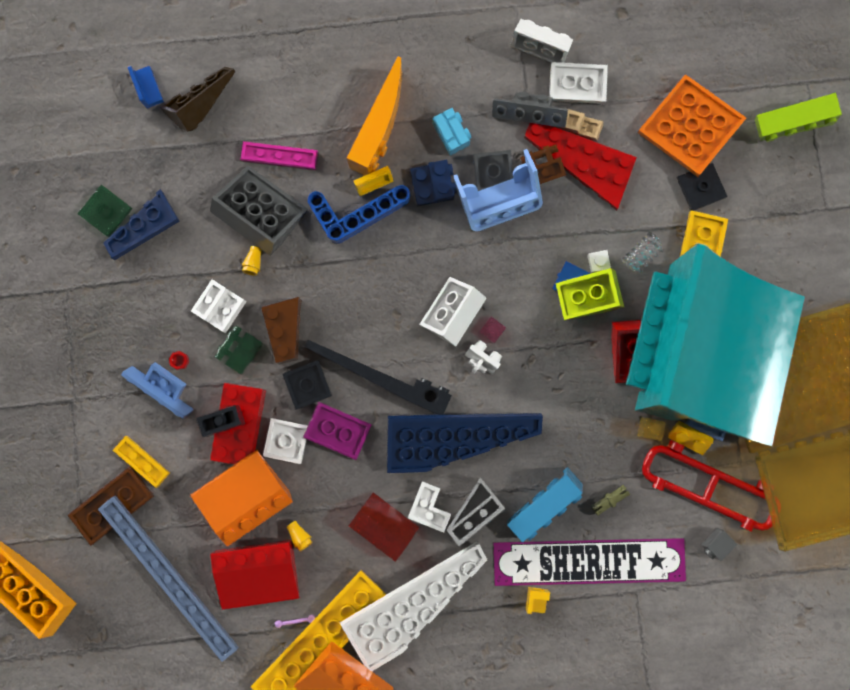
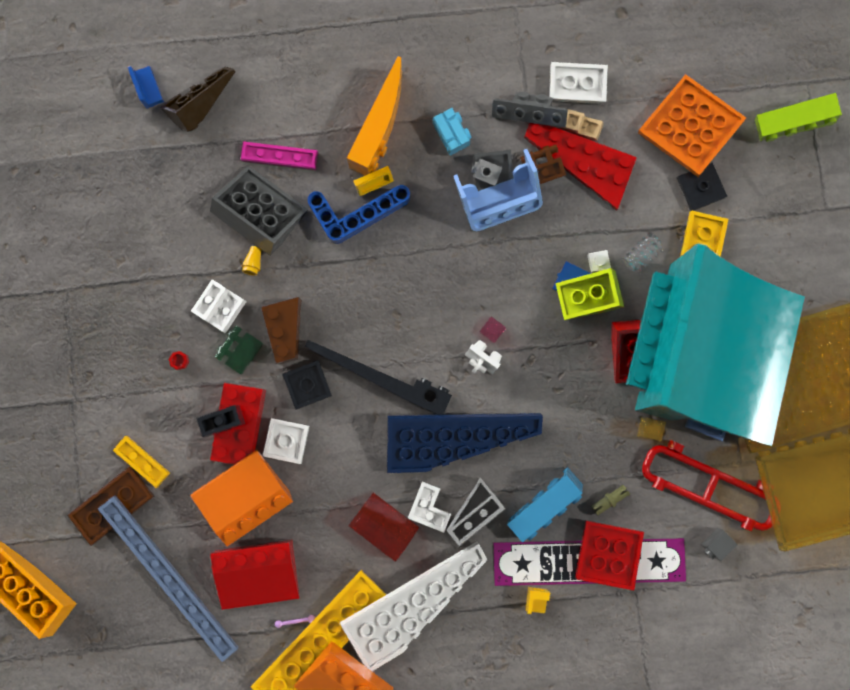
clear green plate [77,184,133,238] -> none
dark blue wing [103,189,180,260] -> none
medium blue bracket [121,362,194,419] -> none
yellow cone [286,521,313,551] -> none
magenta tile [303,402,372,460] -> none
dark blue plate [410,159,457,207] -> none
white slope [420,277,486,346] -> none
white slope [511,19,573,63] -> none
yellow plate [668,421,713,455] -> none
none -> light grey brick [471,159,502,186]
none -> red plate [575,520,644,591]

